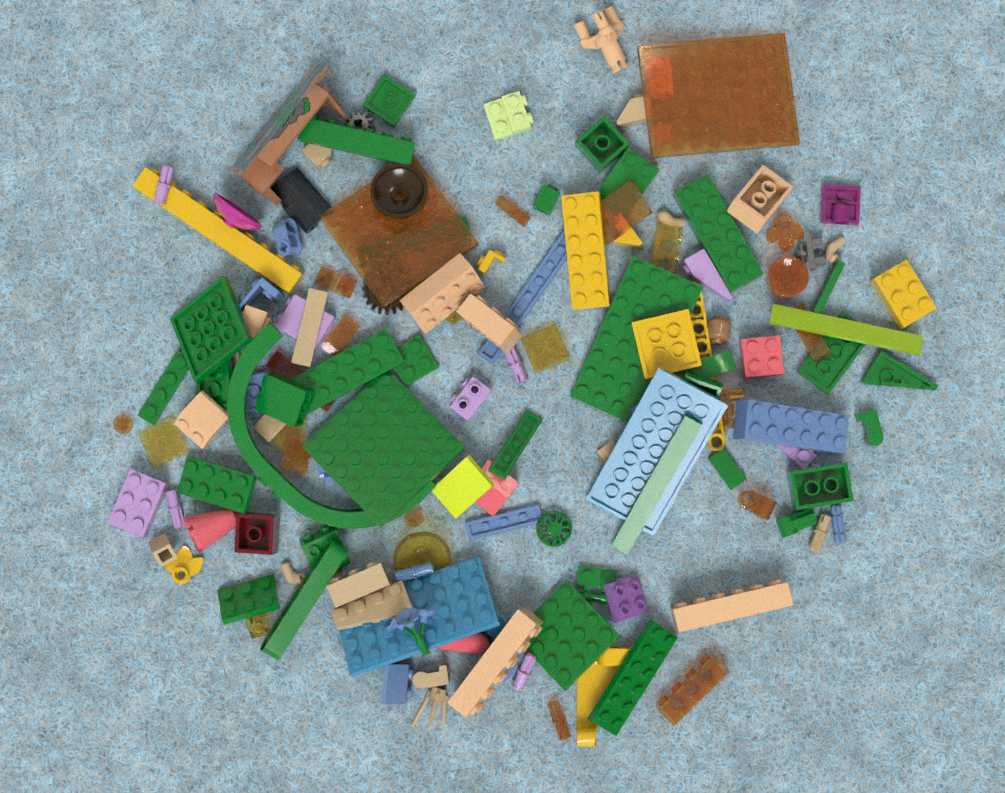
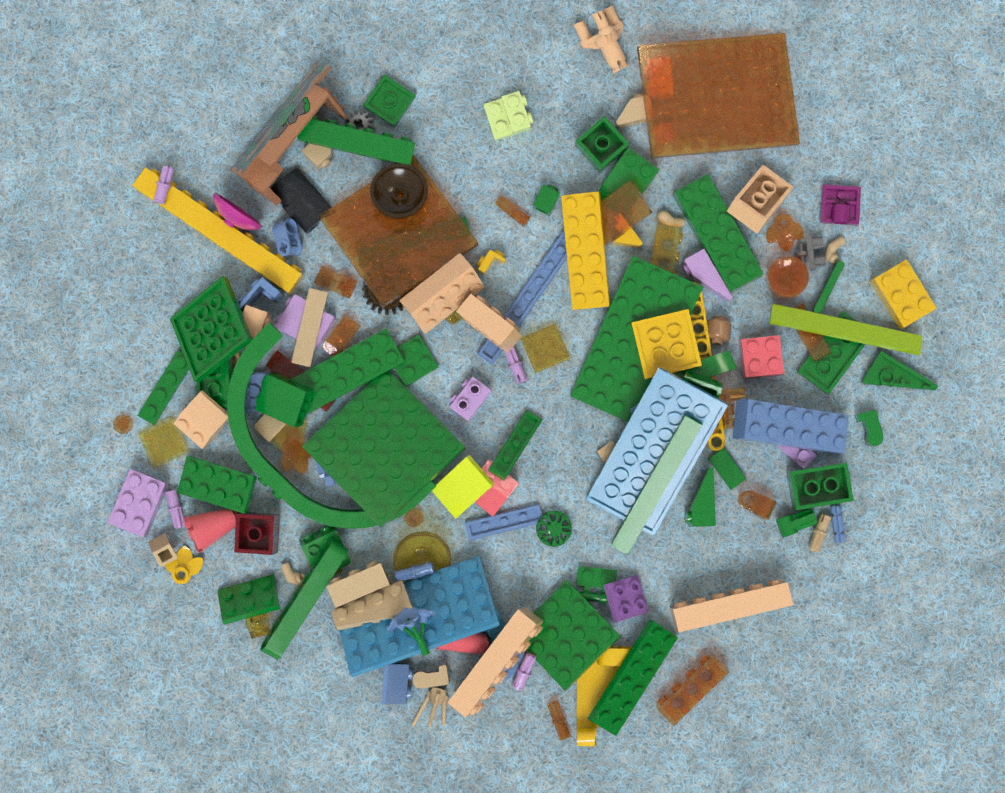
none -> green slope [685,467,716,527]

